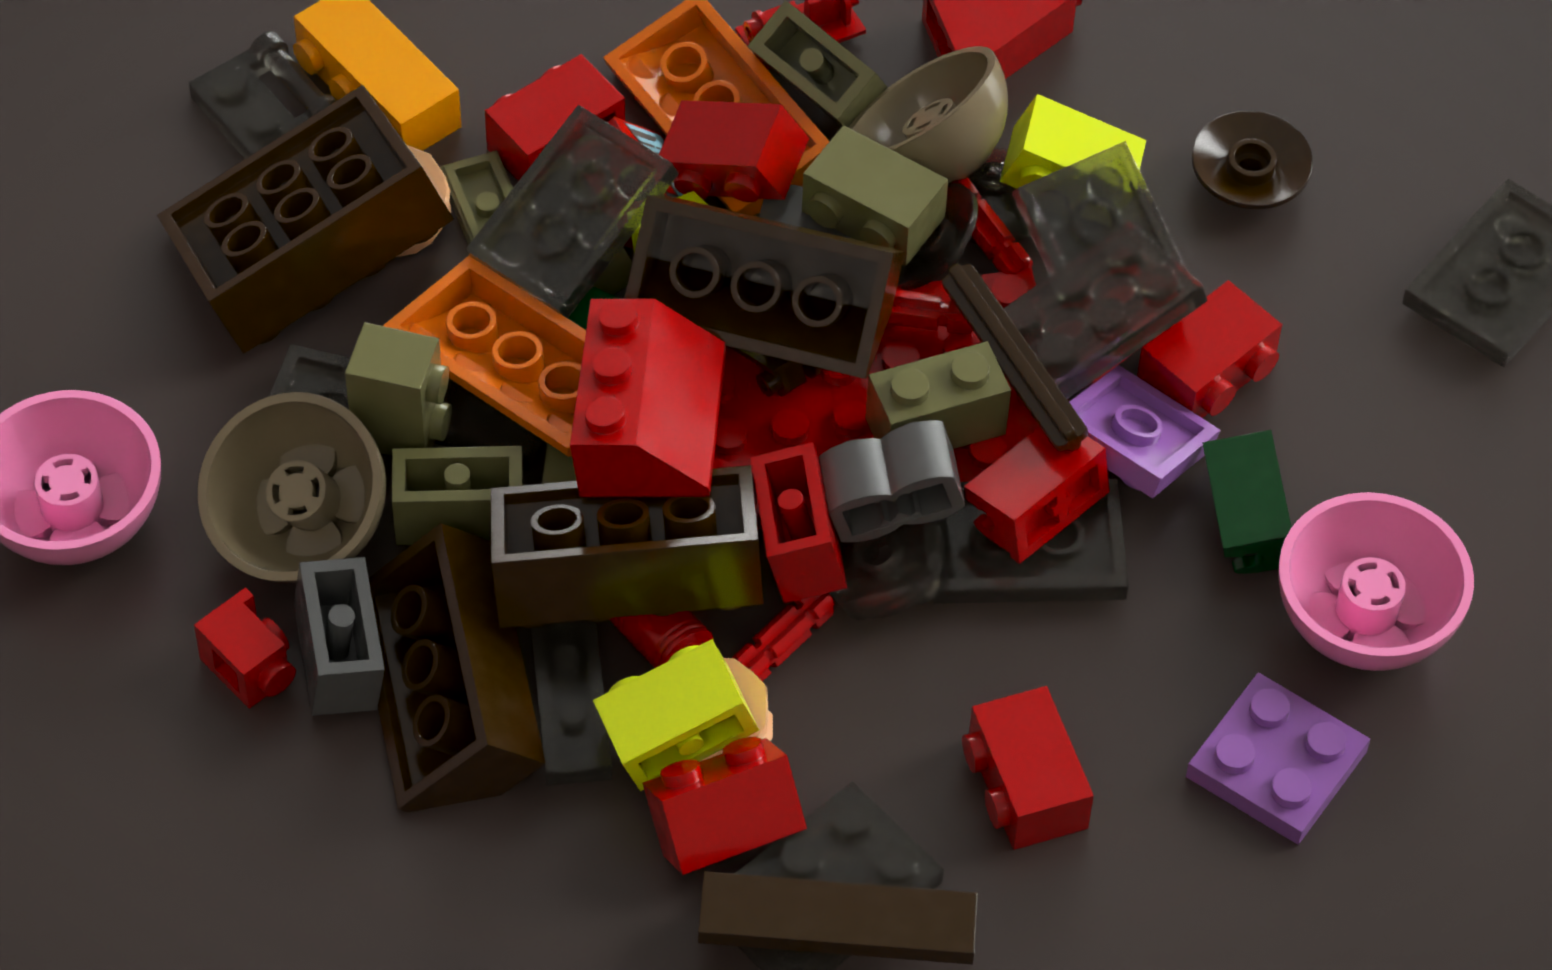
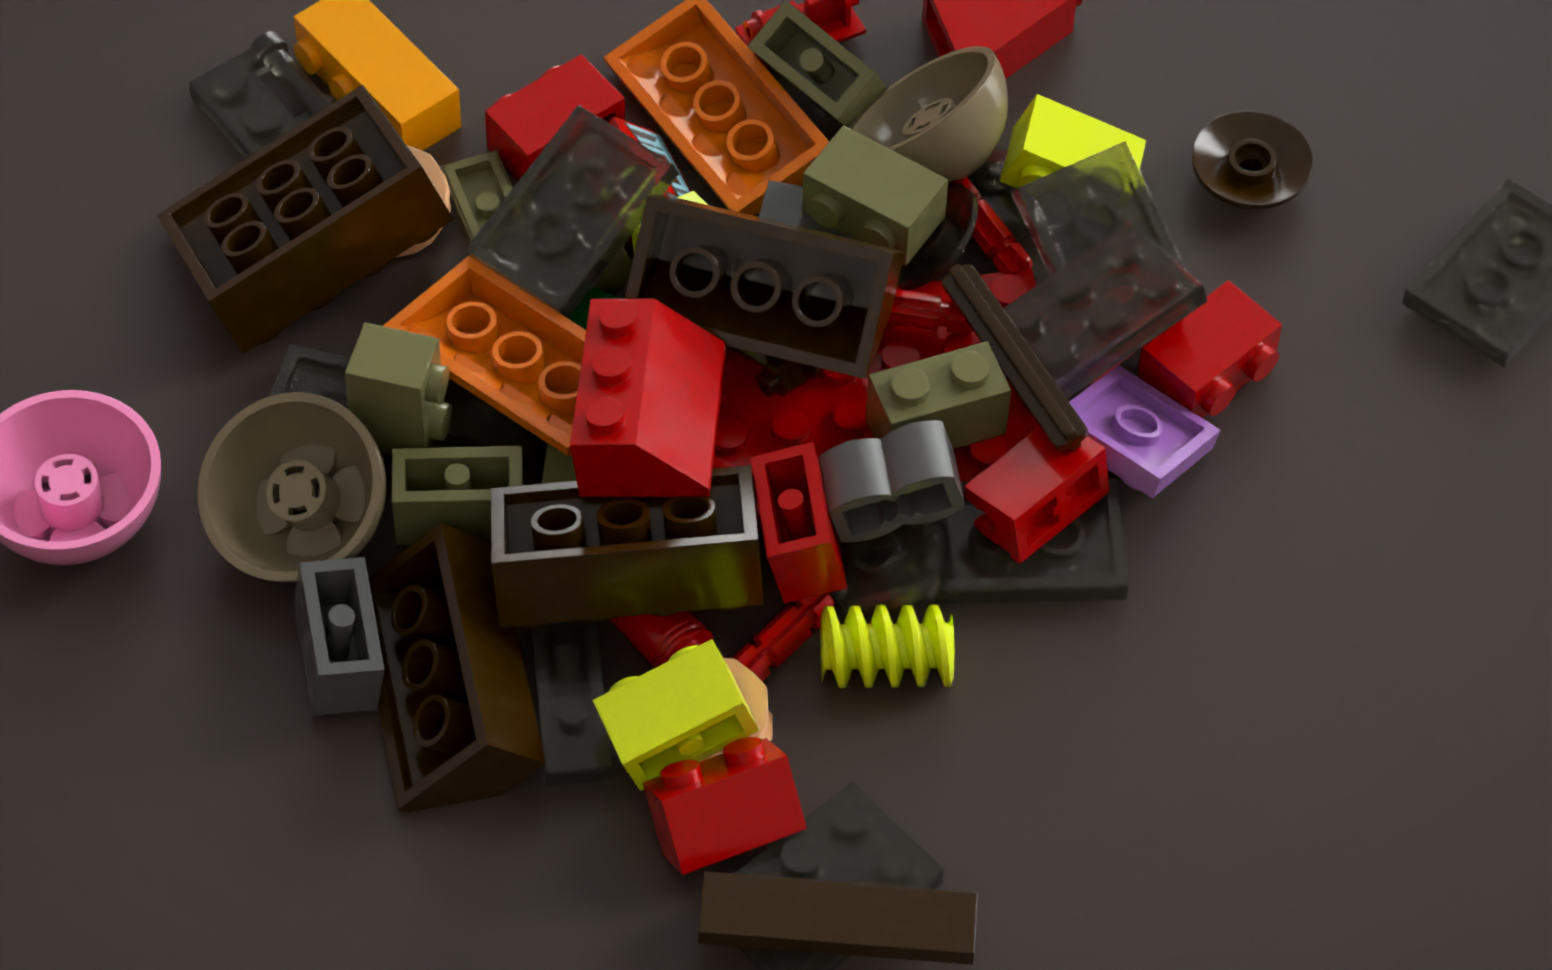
red brick [194,587,296,709] -> none
red brick [656,100,809,203] -> none
red brick [962,686,1094,850] -> none
medium lavender plate [1186,672,1370,845] -> none
dark green hinge [1202,429,1292,574] -> none
bright pink piece [1278,492,1474,671] -> none
none -> neon yellow piece [820,605,955,688]

